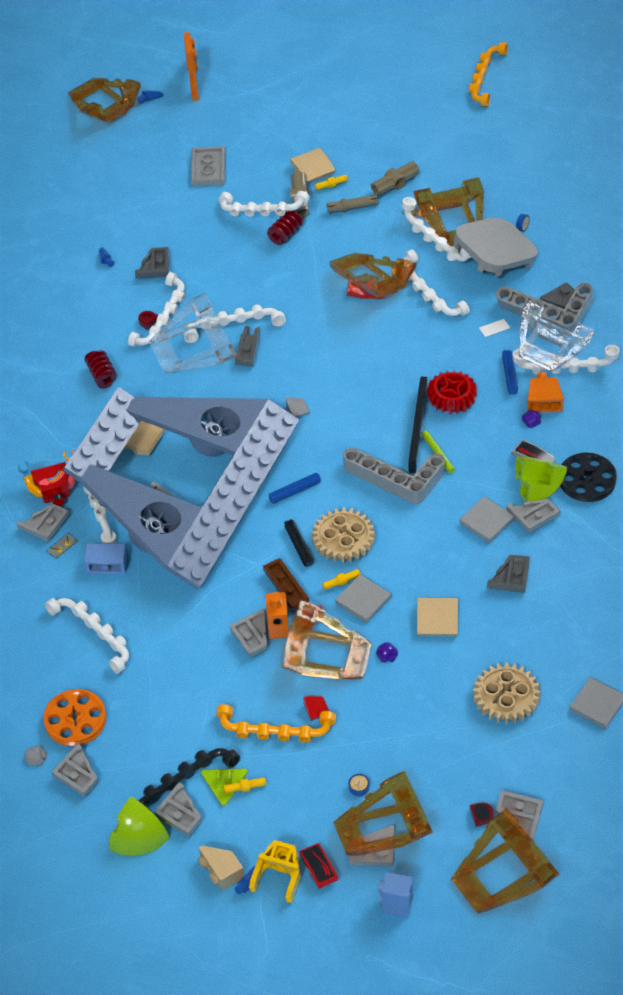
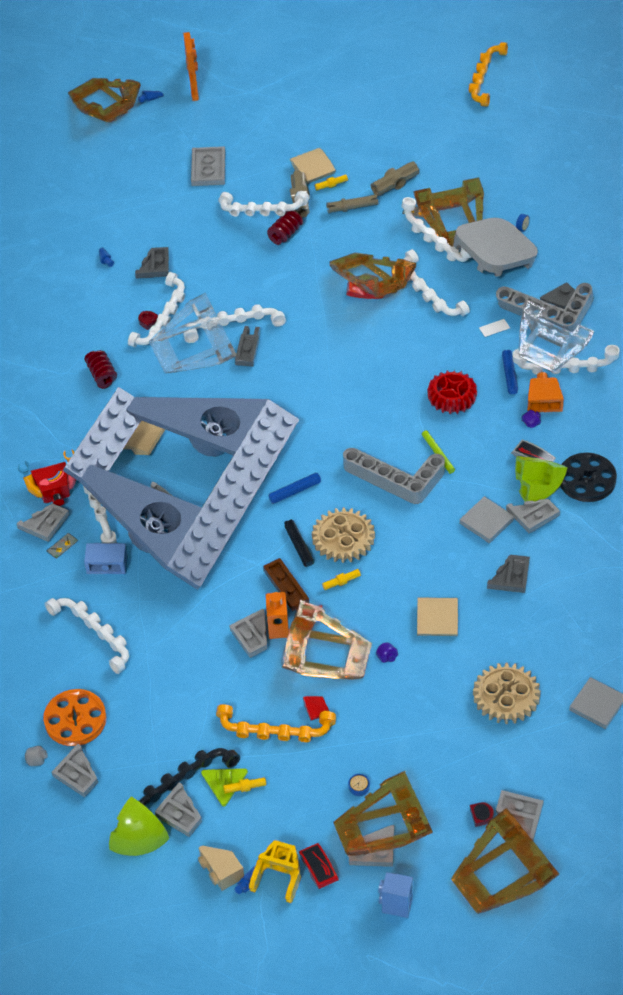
light grey slope [286,397,310,417] -> none
light grey tile [335,574,391,623] -> none
black tile [408,376,428,474] -> none

